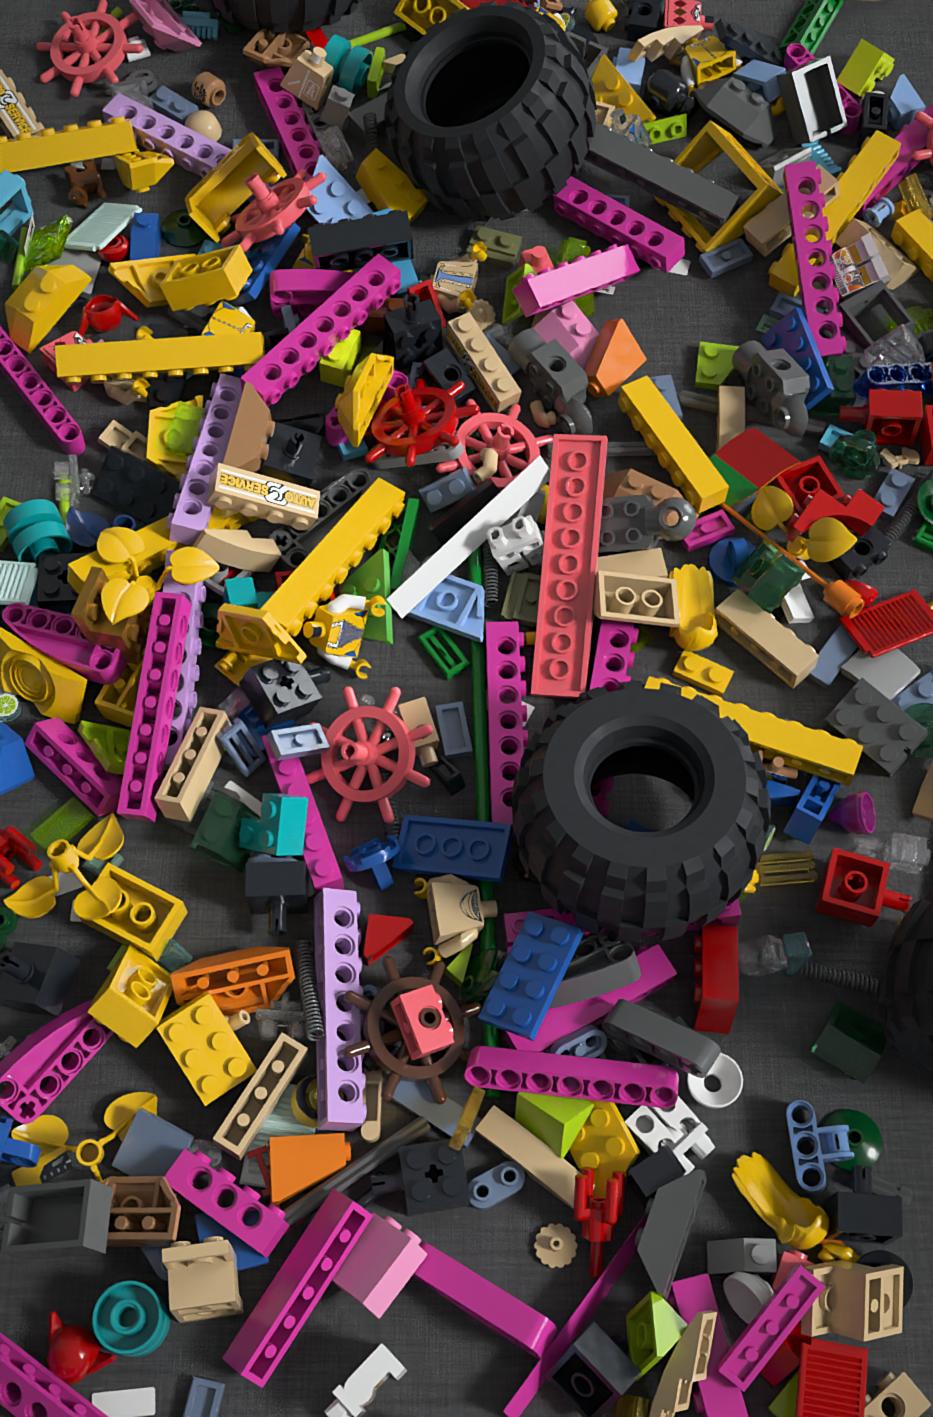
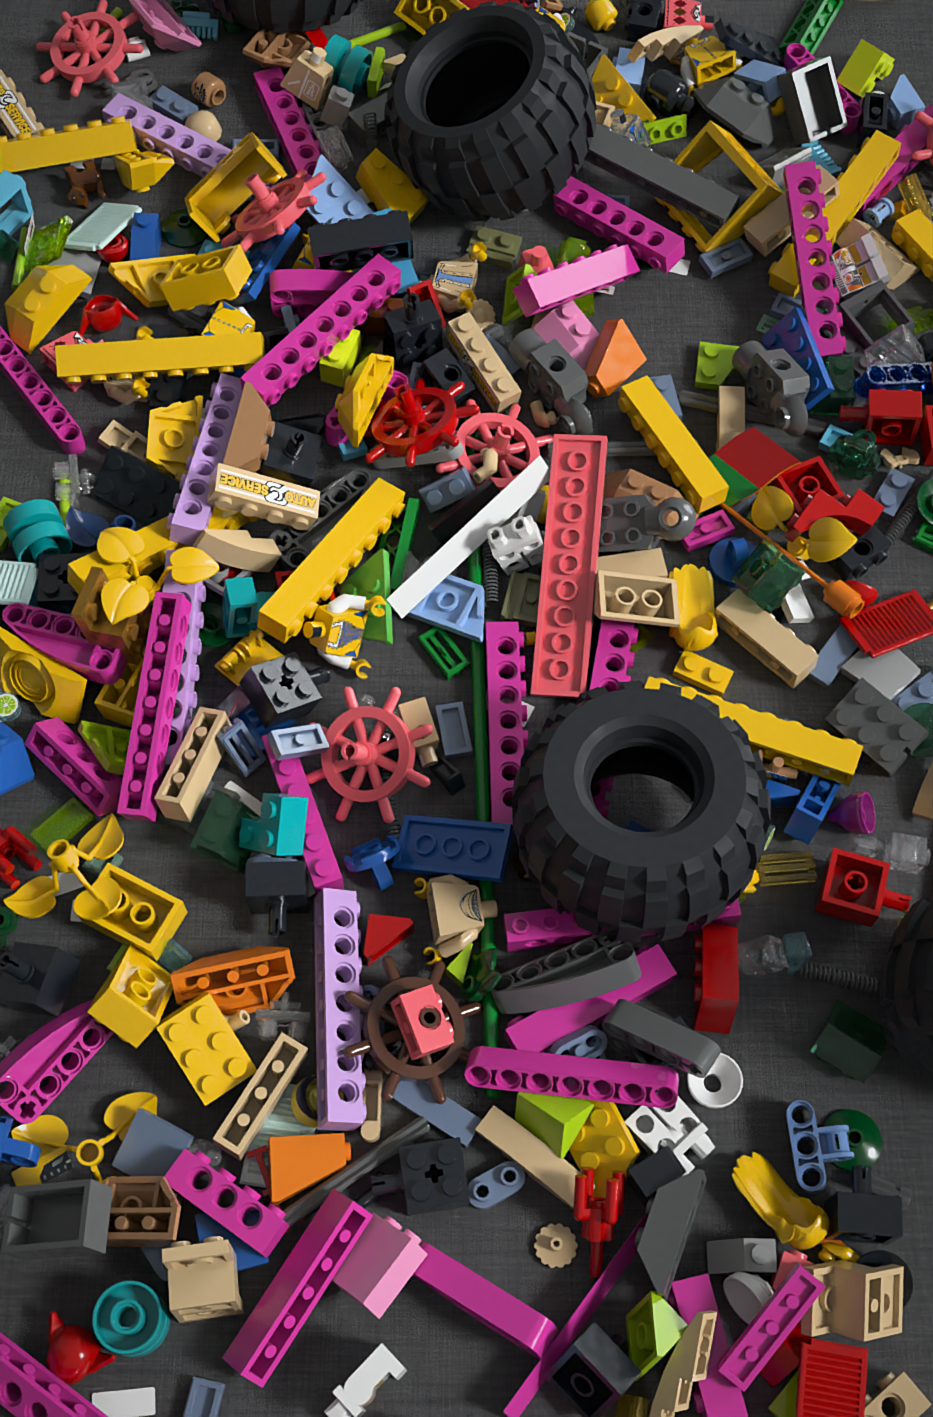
clear neon green tile [165,401,204,457] -> none
yellow wing [216,603,307,664] -> none
dark grey piece [294,940,325,1041] -> none
clear yellow tile [448,1086,486,1151] -> none
blue plate [478,911,584,1041] -> none

